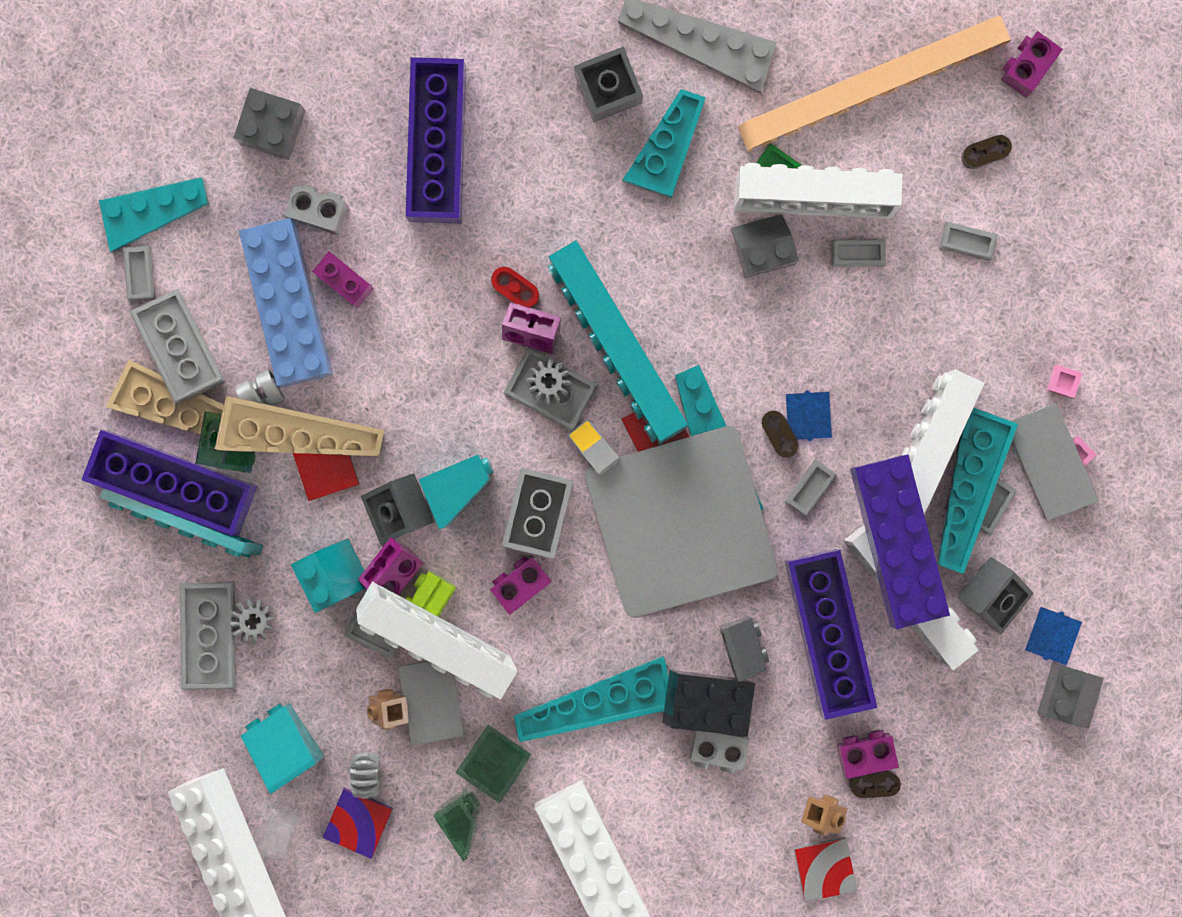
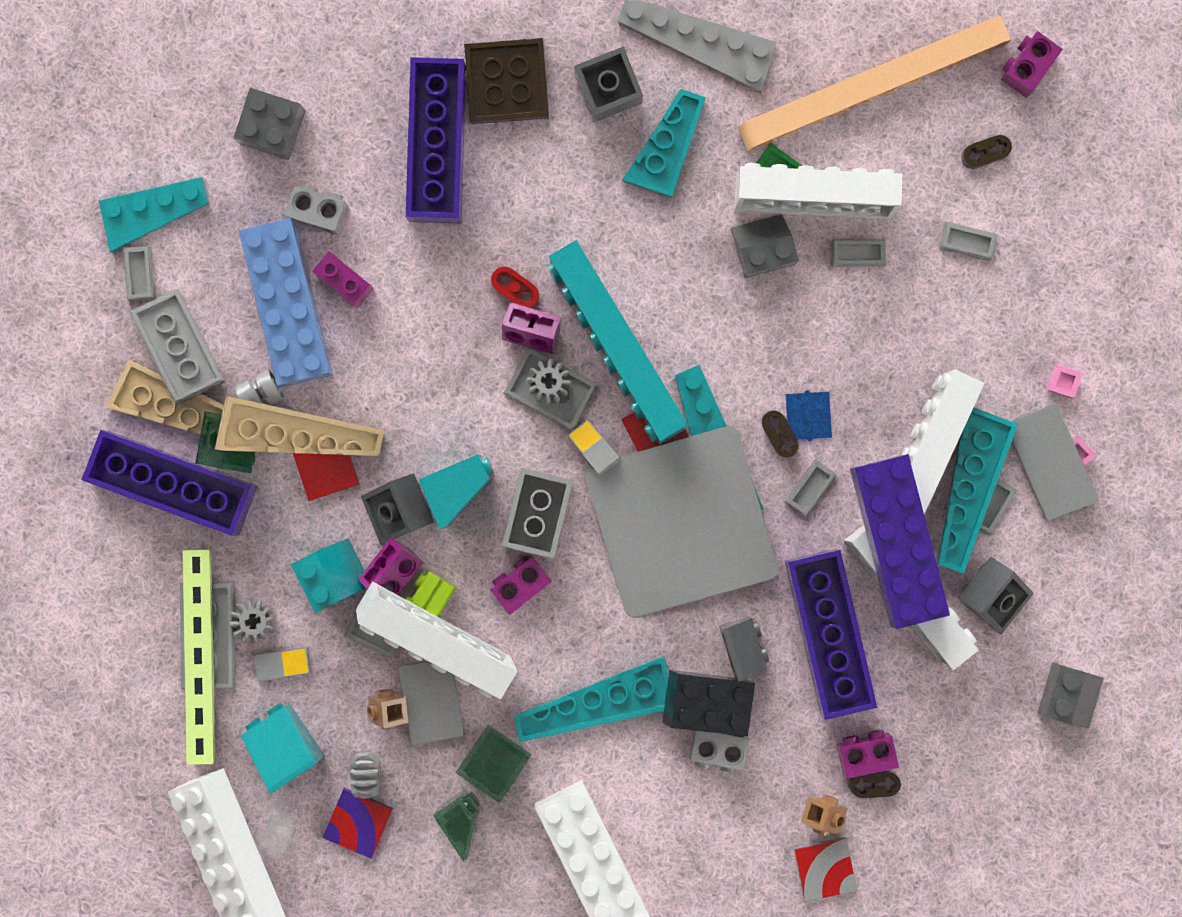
teal wing [99,488,264,558] -> none
clear blue piece [1025,607,1082,665] -> none
none -> yellowish green tile [183,549,215,765]
none -> light grey tile [254,646,311,682]
none -> dark brown plate [464,38,549,124]

